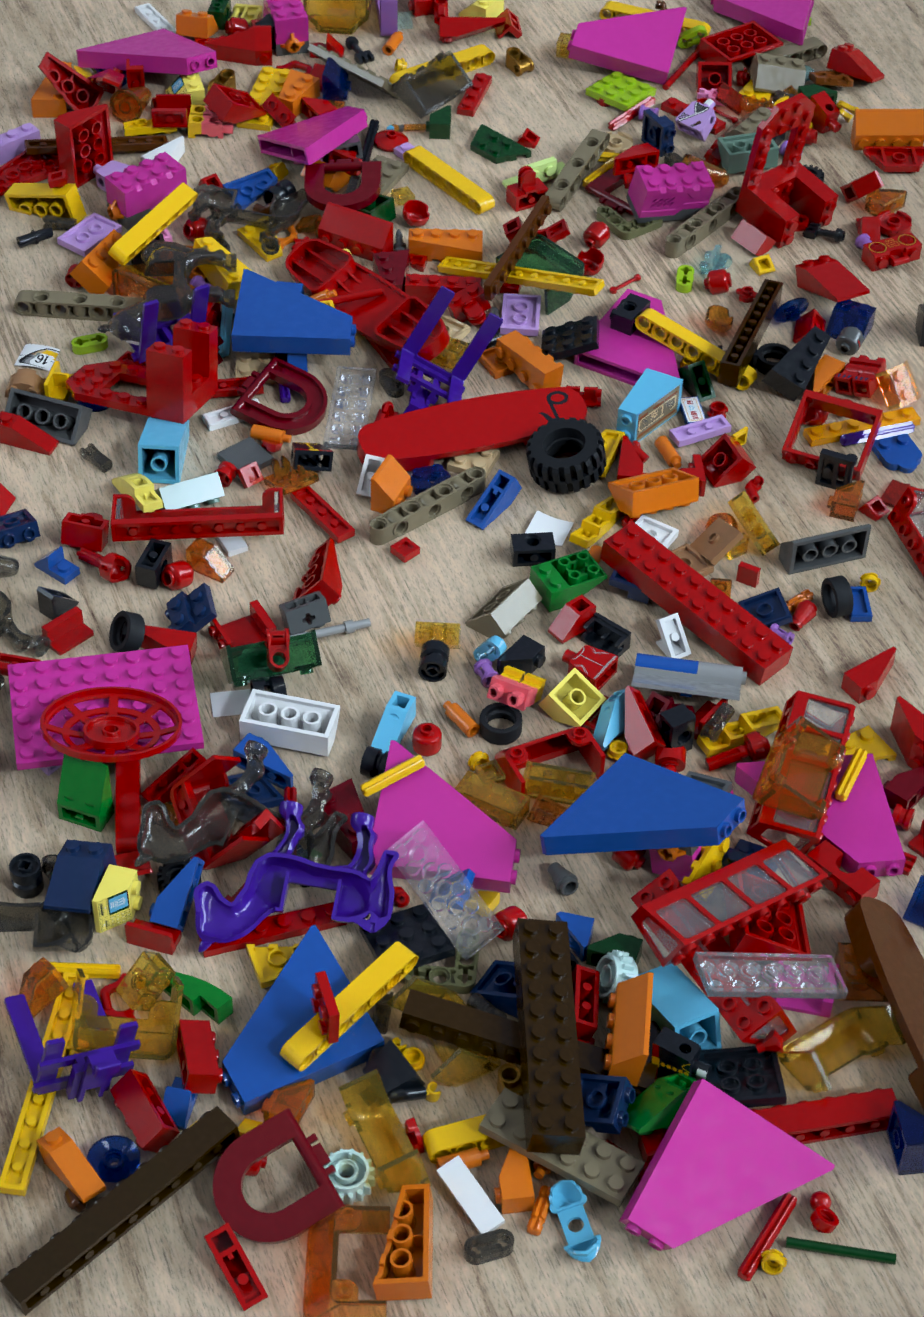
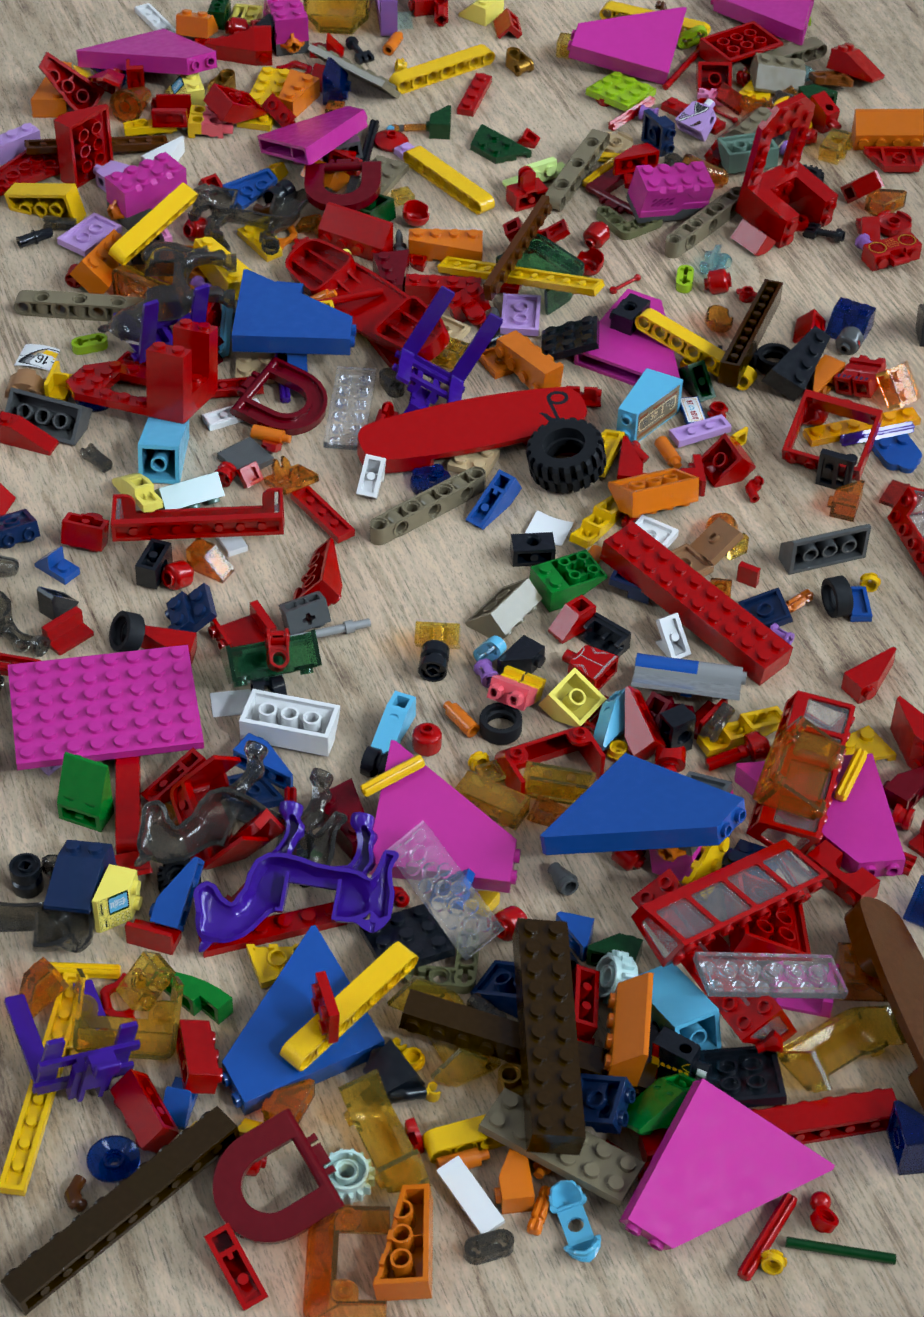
orange slope [36,1127,107,1204] -> none
red dish [40,686,182,763] -> none
red plate [48,169,68,188] -> none
red piece [76,547,132,583] -> none
black torso [290,442,334,472] -> none
red slope [301,97,337,119] -> none
orange slope [371,454,413,514] -> none
clear smoke bar [372,992,394,1035] -> none
red plate [390,537,420,563] -> none
clear smoke windscreen [391,50,473,119] -> none
red wedge [438,17,506,43] -> none
clear yellow brick [727,490,780,556] -> none
yellow slope [749,254,776,276] -> none
clear blue dish [773,298,809,323] -> none
red cone [789,600,817,631] -> none
red slope [795,255,870,303] -> none
yellow helmet [836,100,859,123] -> none
red slope [858,495,890,522] -> none
none -> clear yellow brick [818,128,853,165]

